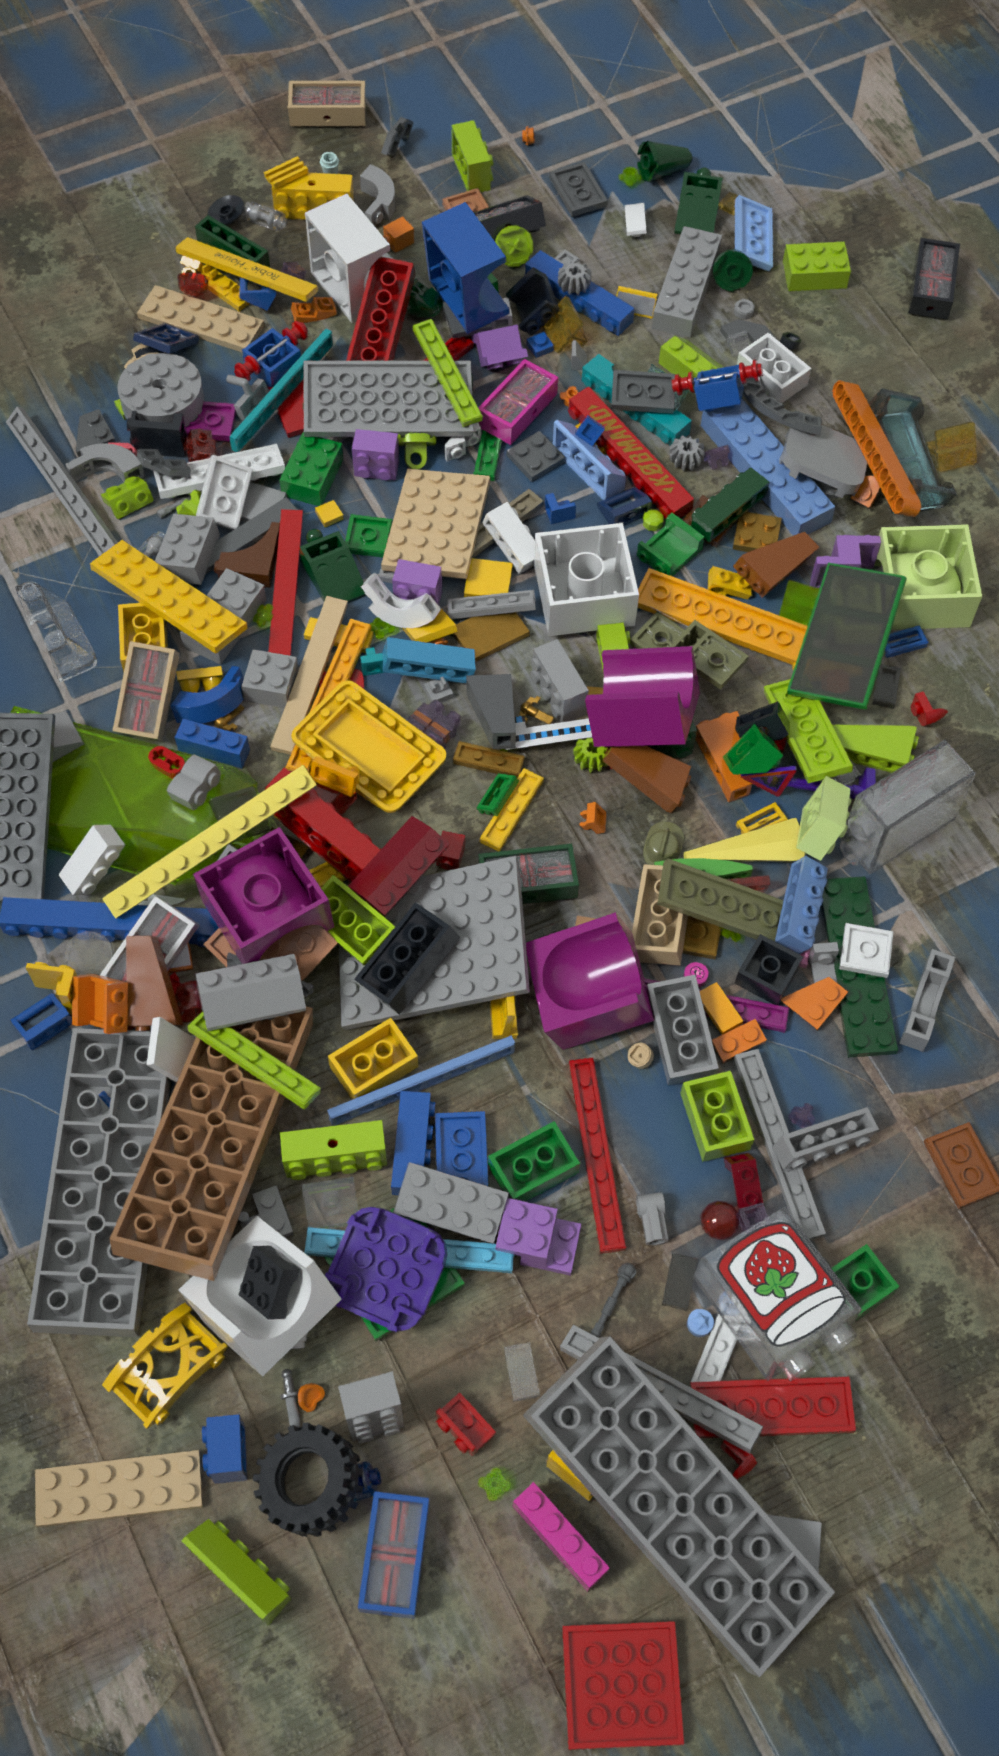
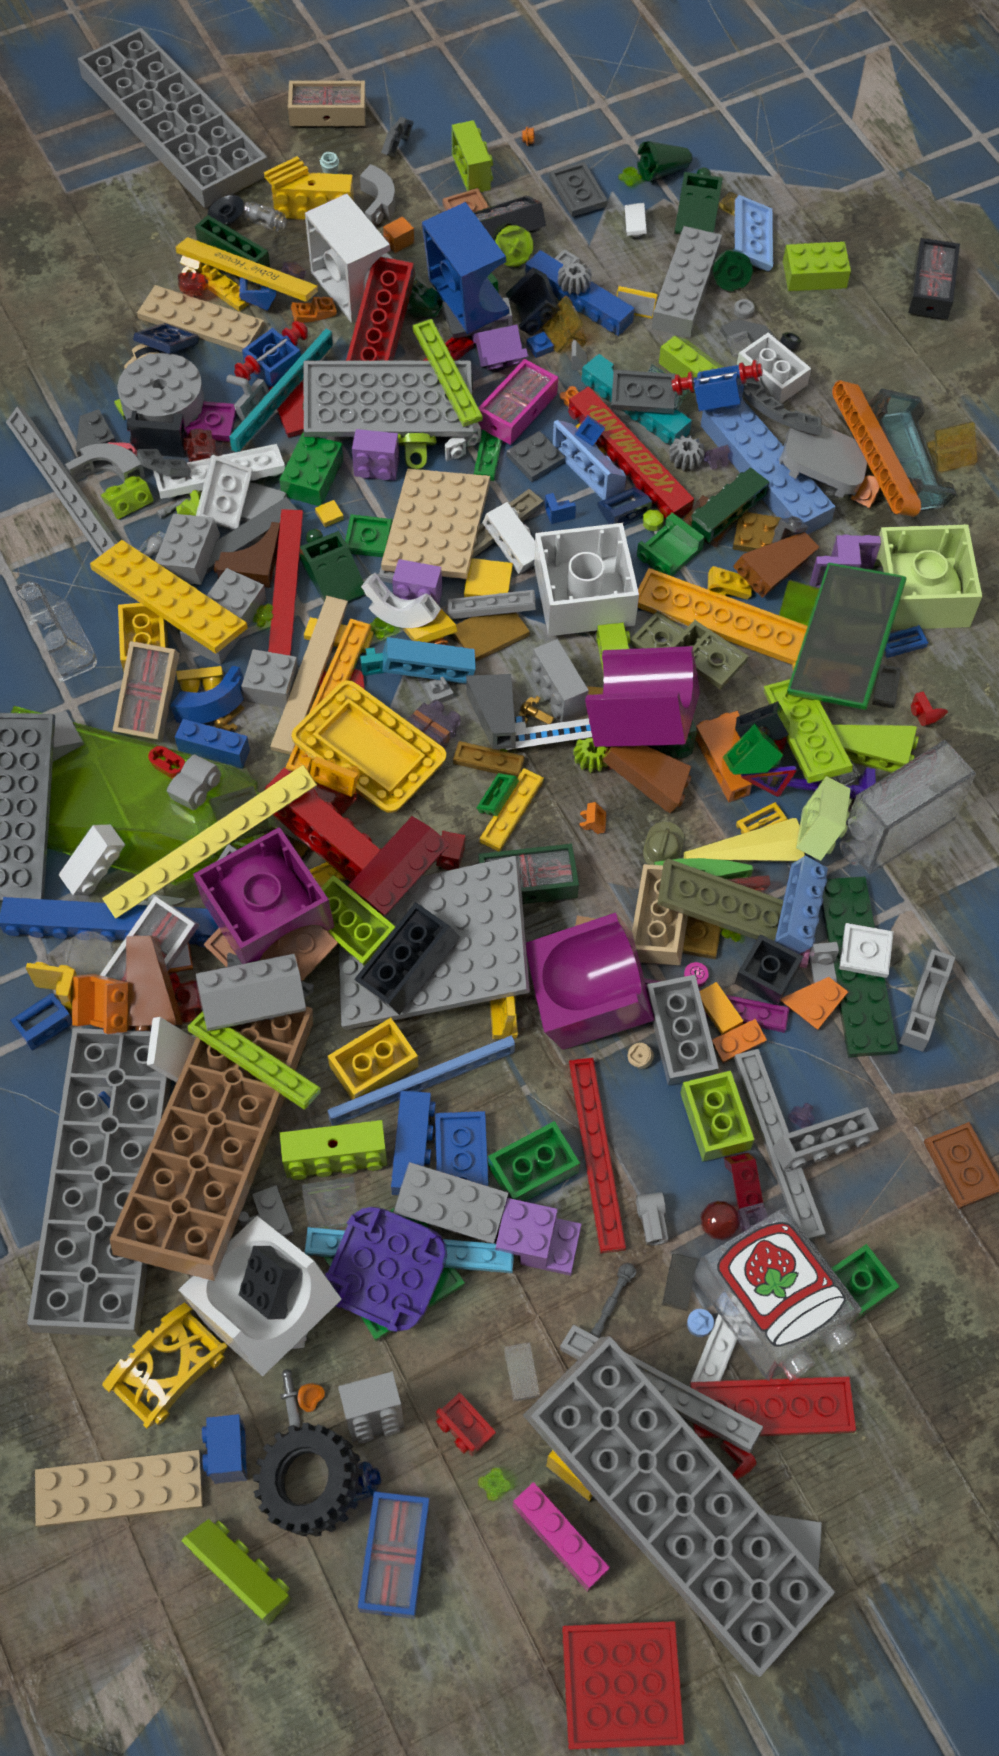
none -> light grey brick [78,28,269,208]
none -> flat silver bracket [772,516,808,543]

